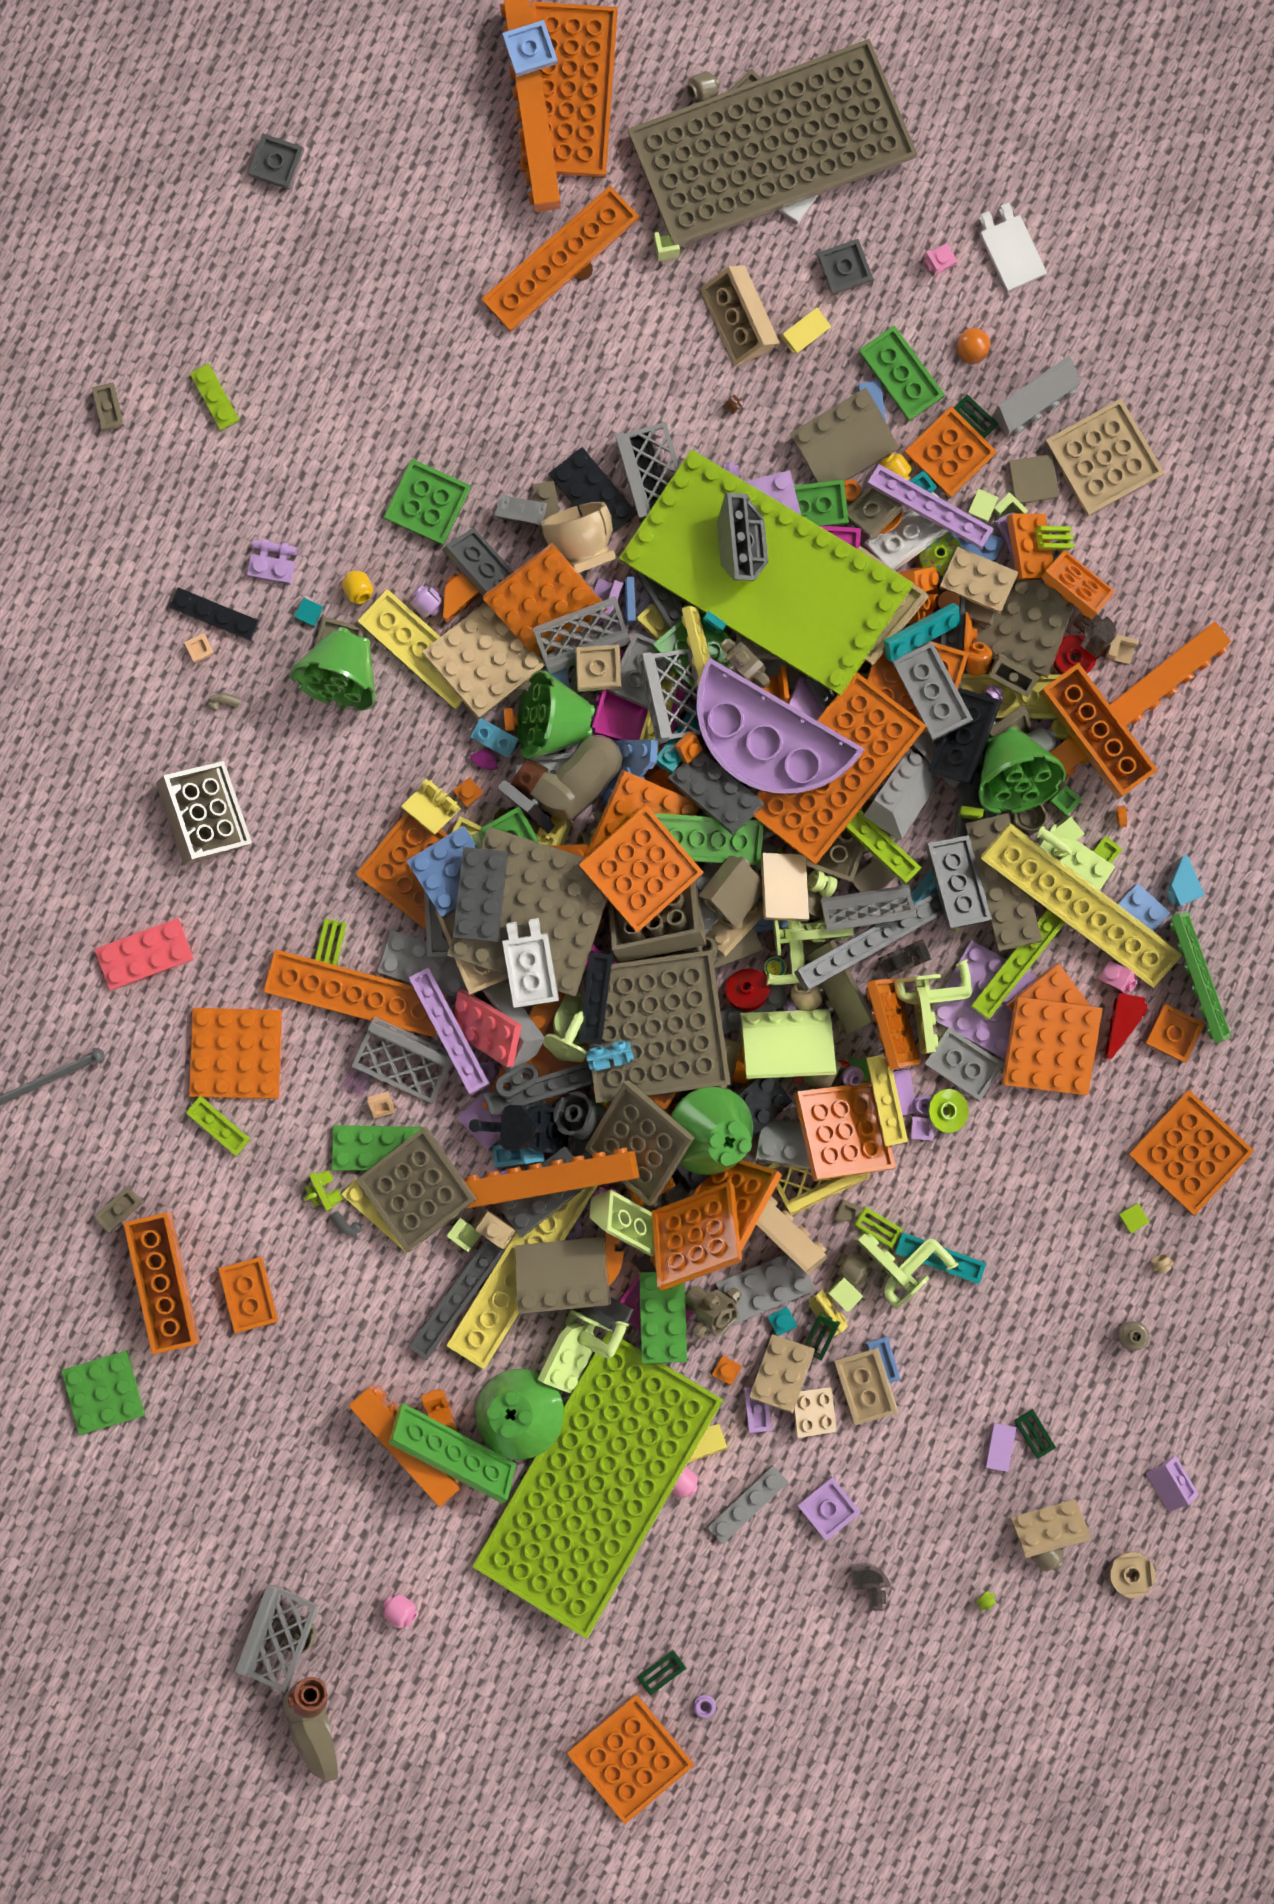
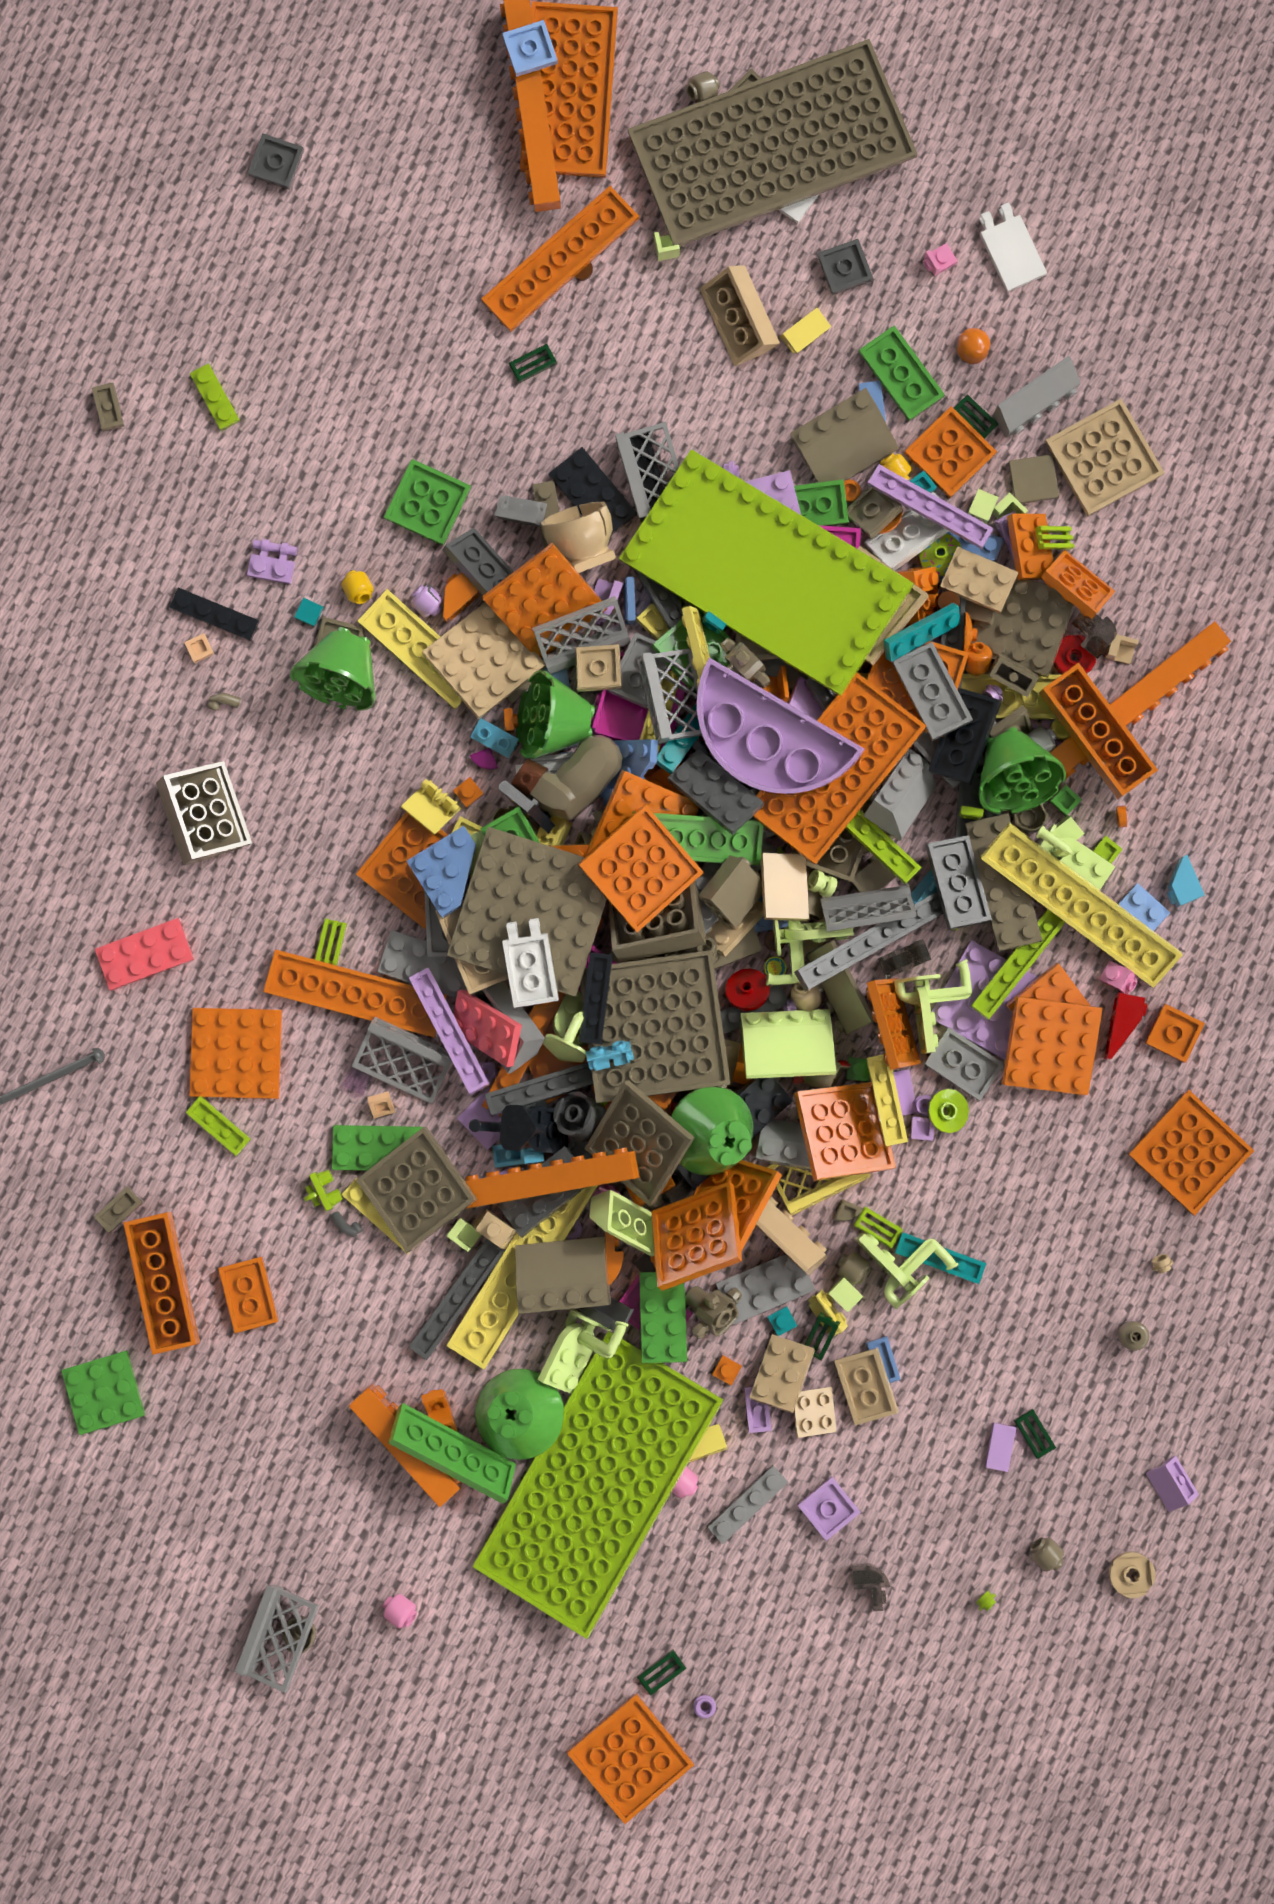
dark tan piece [282,1677,338,1782] -> none
dark grey plate [453,847,509,942] -> none
dark grey plate [496,1063,538,1099] -> none
orange plate [674,731,703,764] -> none
dark grey wedge [717,493,768,581] -> none
reddish brown plate [722,394,742,414] -> none
lavender plate [842,1066,864,1086] -> none
tan plate [1011,1499,1091,1558] -> none
lime tile [1118,1203,1150,1234] -> none
bright green plate [1170,911,1232,1043] -> none
none -> dark green tile [509,344,557,383]

